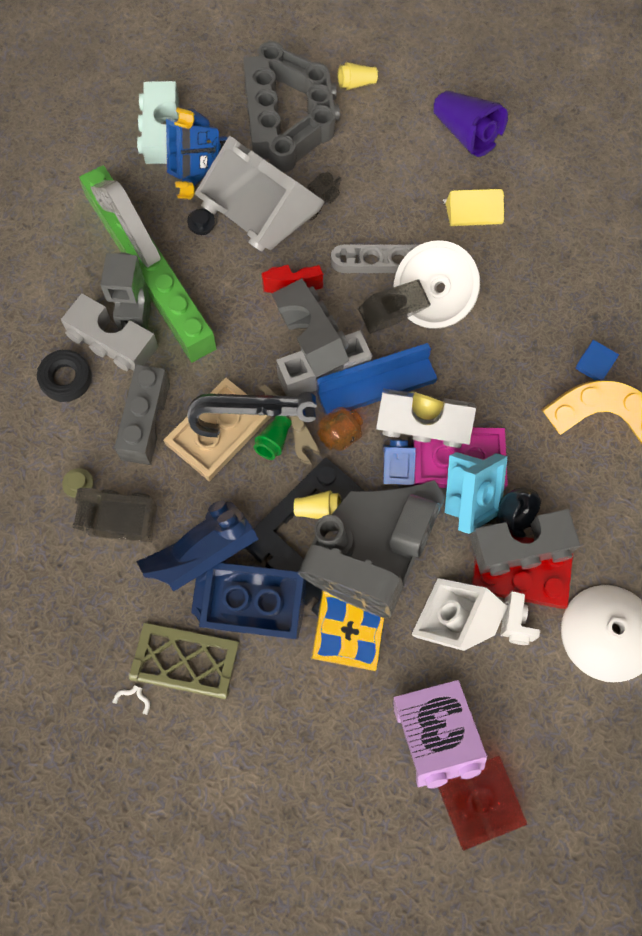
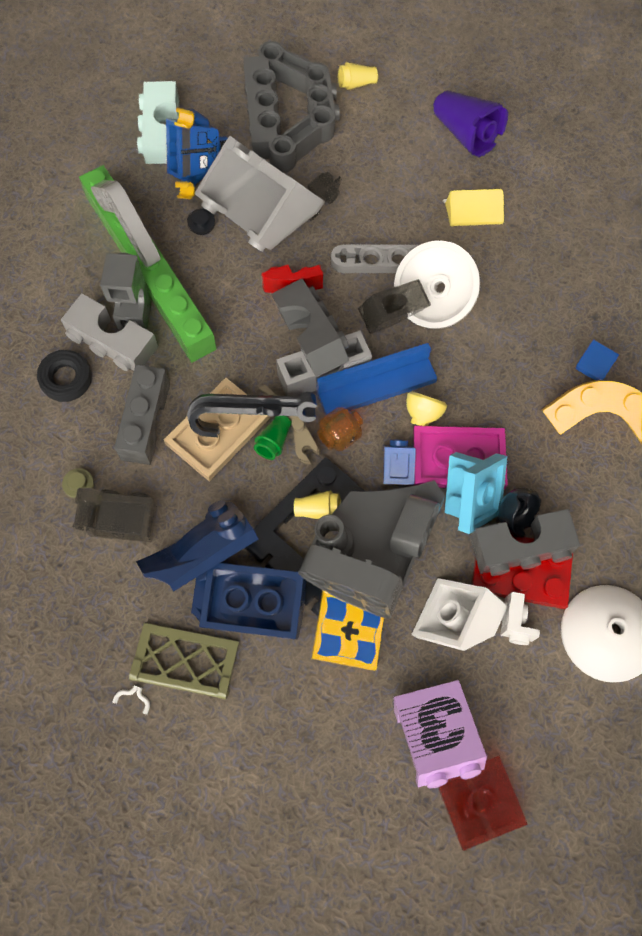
arch [376,388,476,448] -> none

